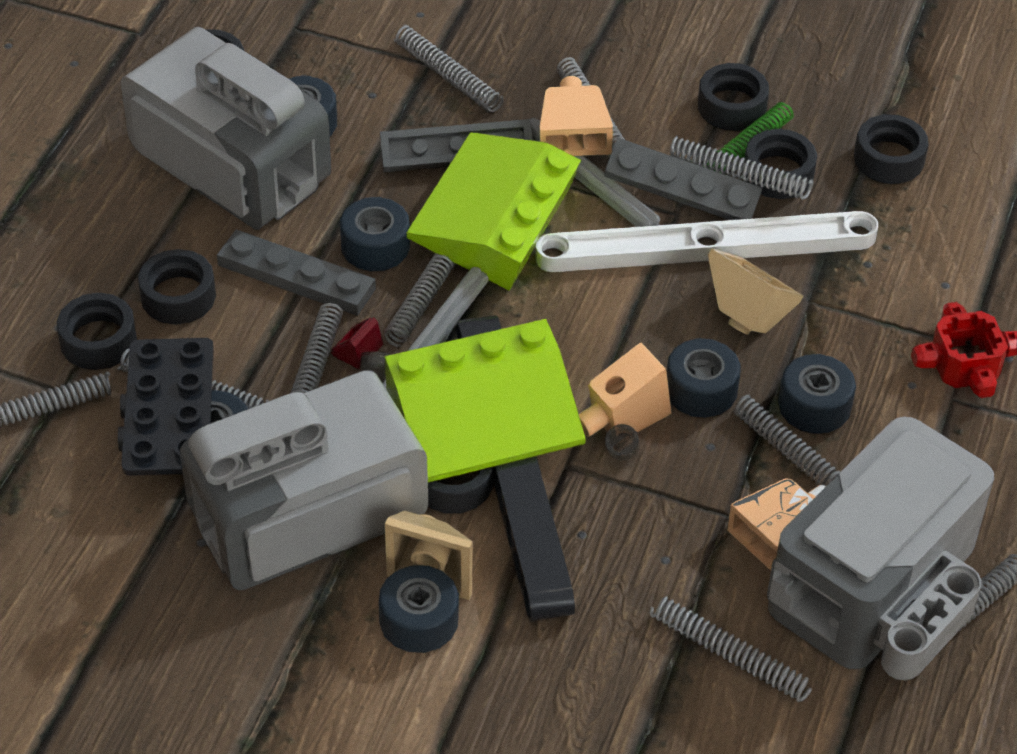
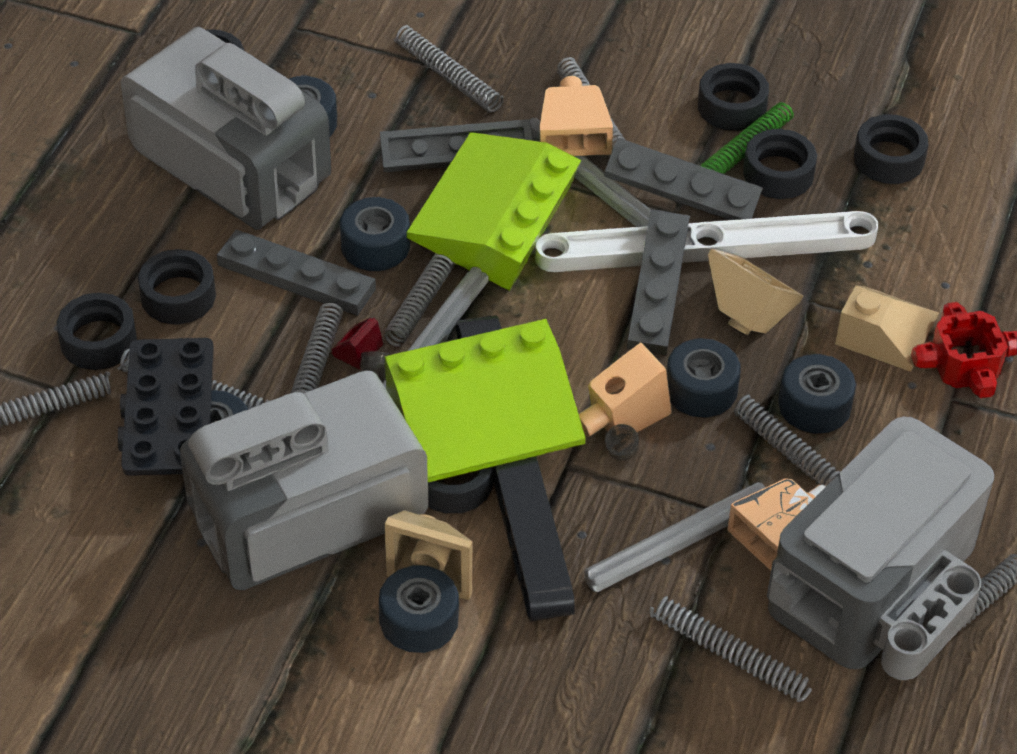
light grey piece [670,136,813,200] -> none
none -> light grey axle [584,482,765,592]
none -> dark grey plate [627,209,690,355]
none -> tan slope [835,285,939,372]

